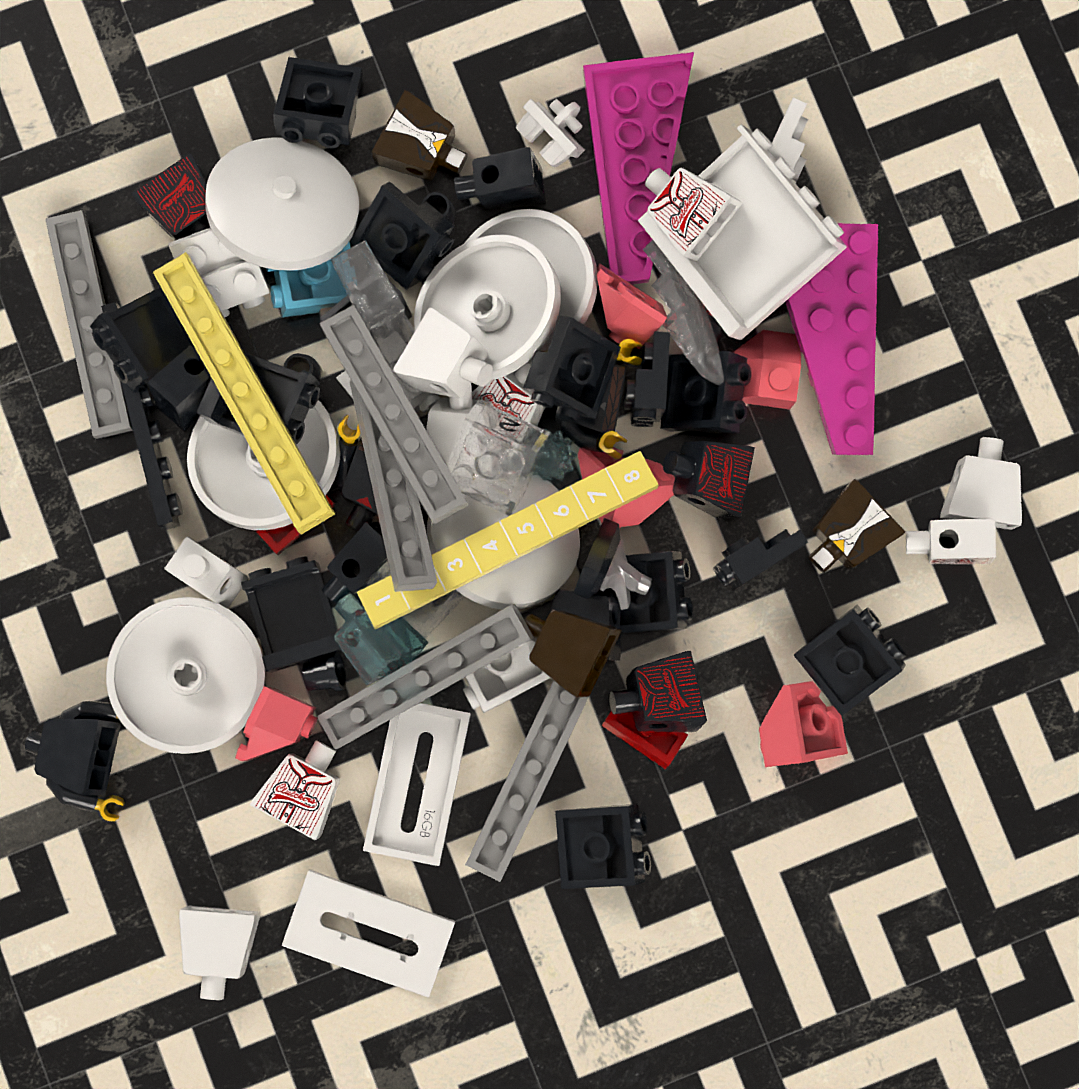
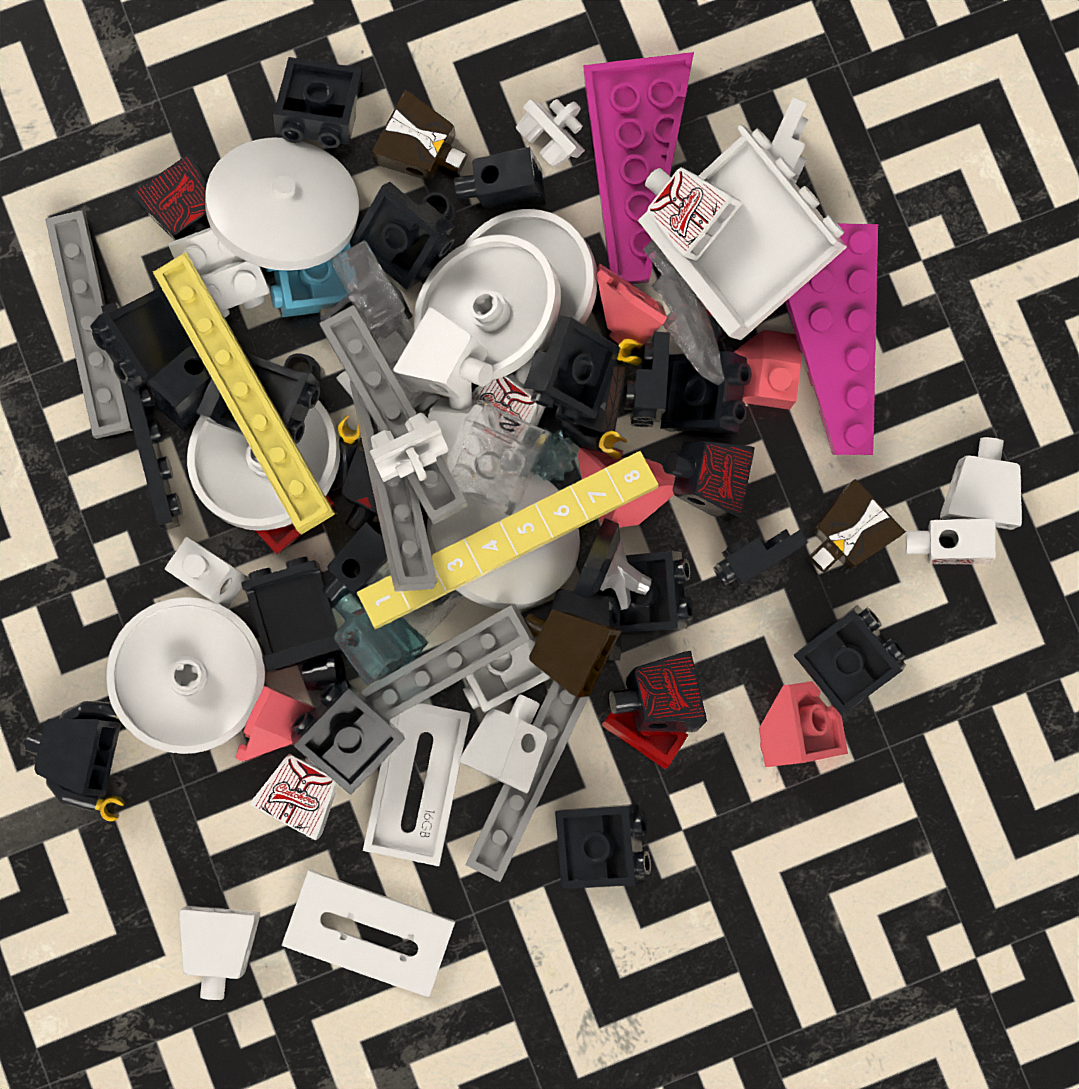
none -> plate [291,679,405,795]
none -> white hips [369,413,449,482]
none -> white torso [459,694,547,793]

